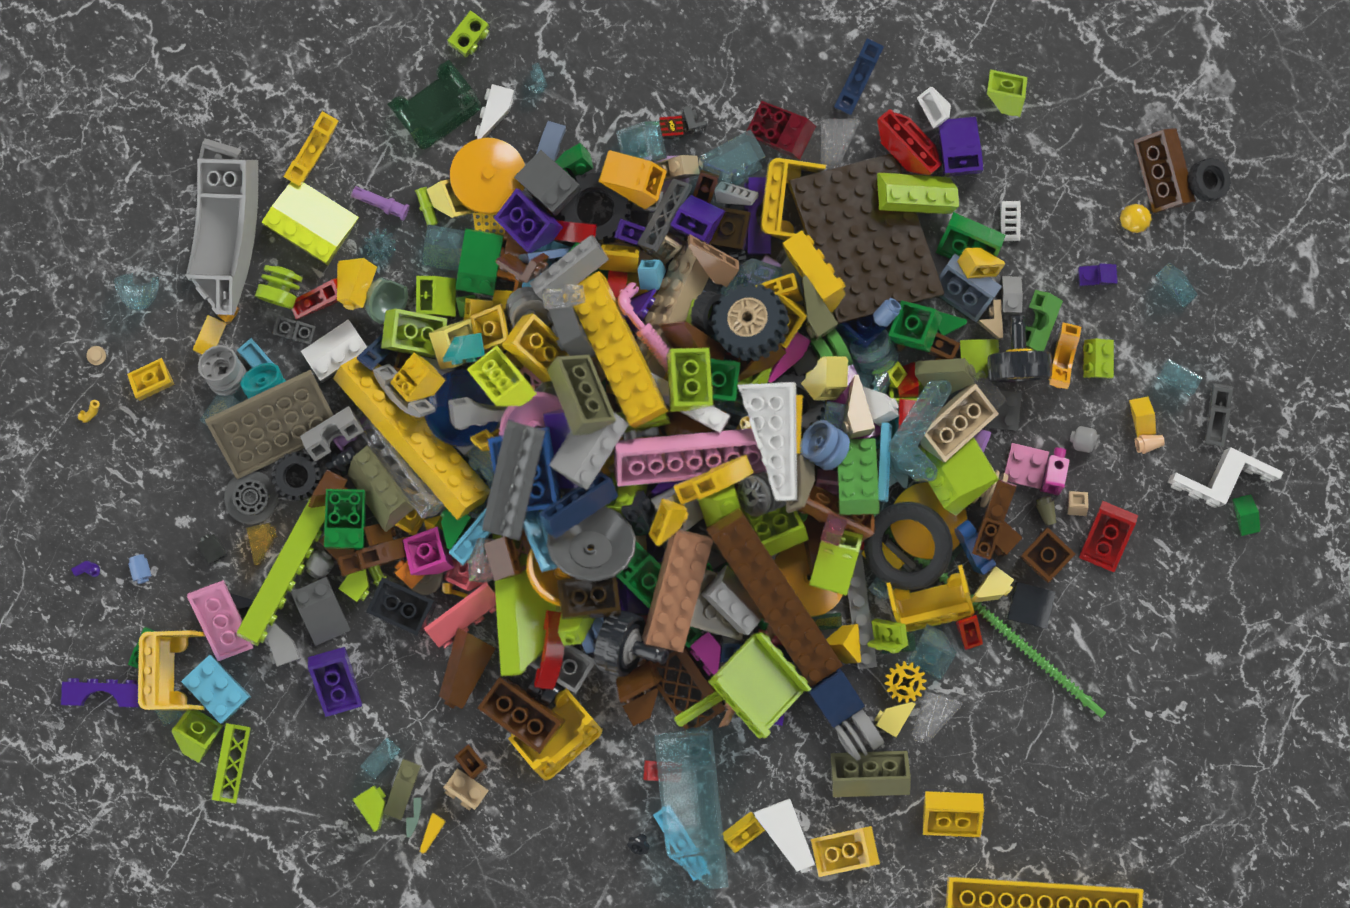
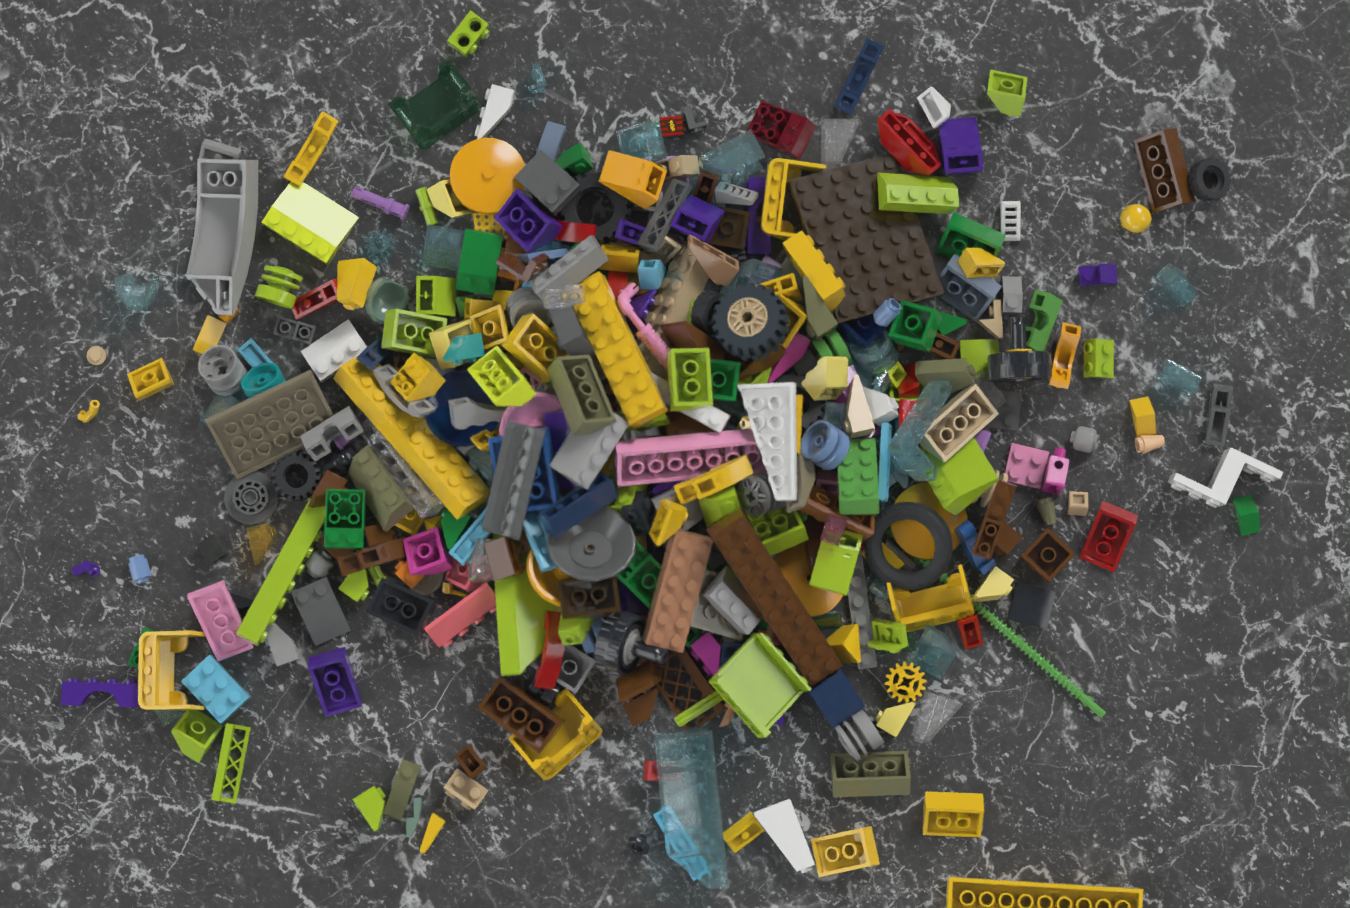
clear light blue slope [360,737,401,779] -> none
reddish brown slope [439,628,496,709] -> none

